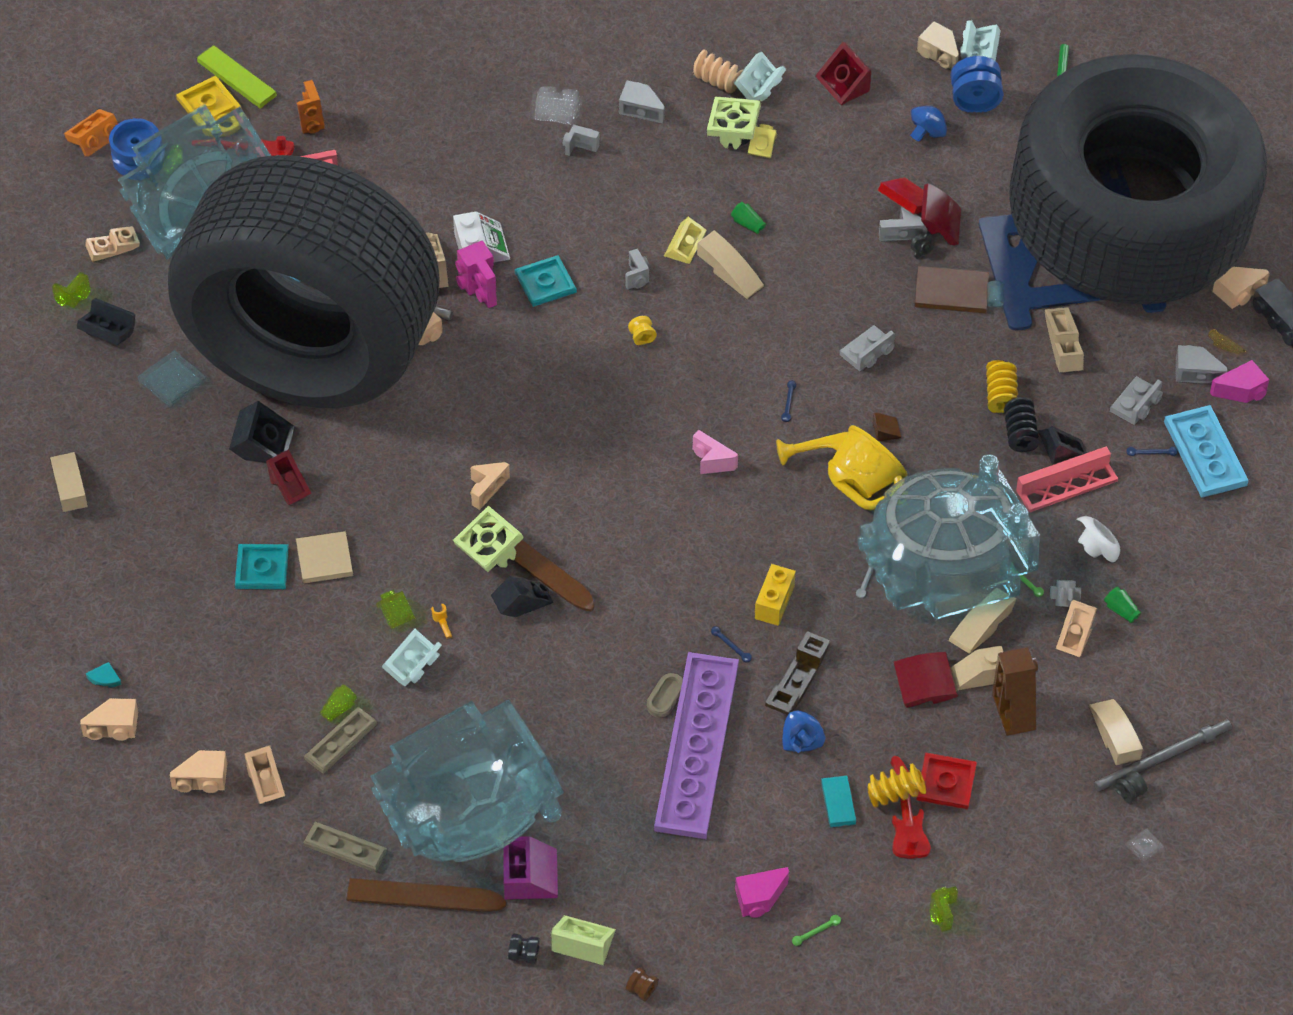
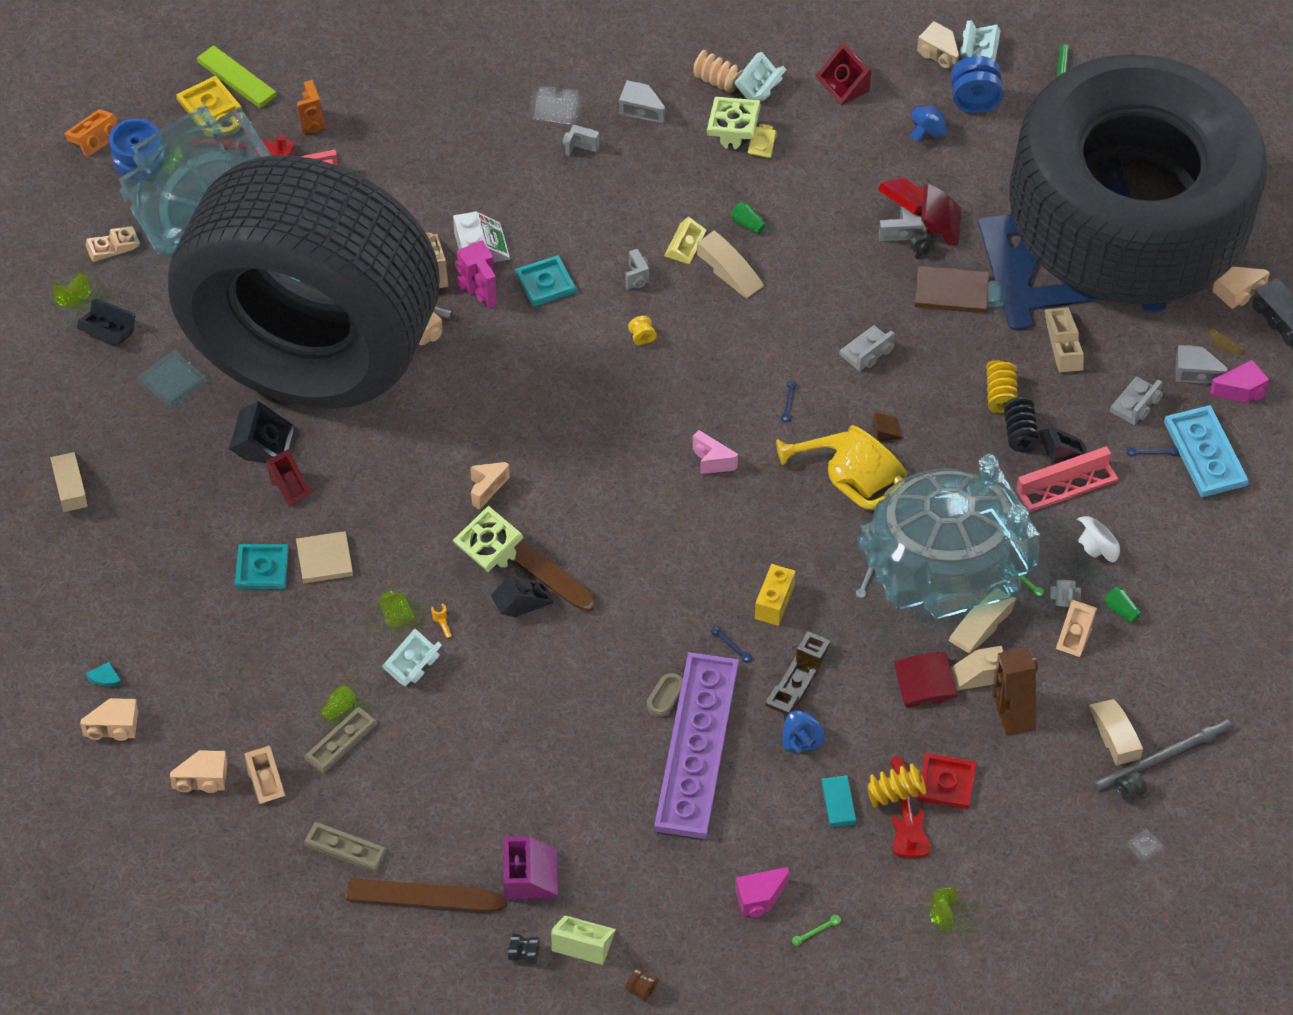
clear light blue windscreen [370,699,564,862] -> none

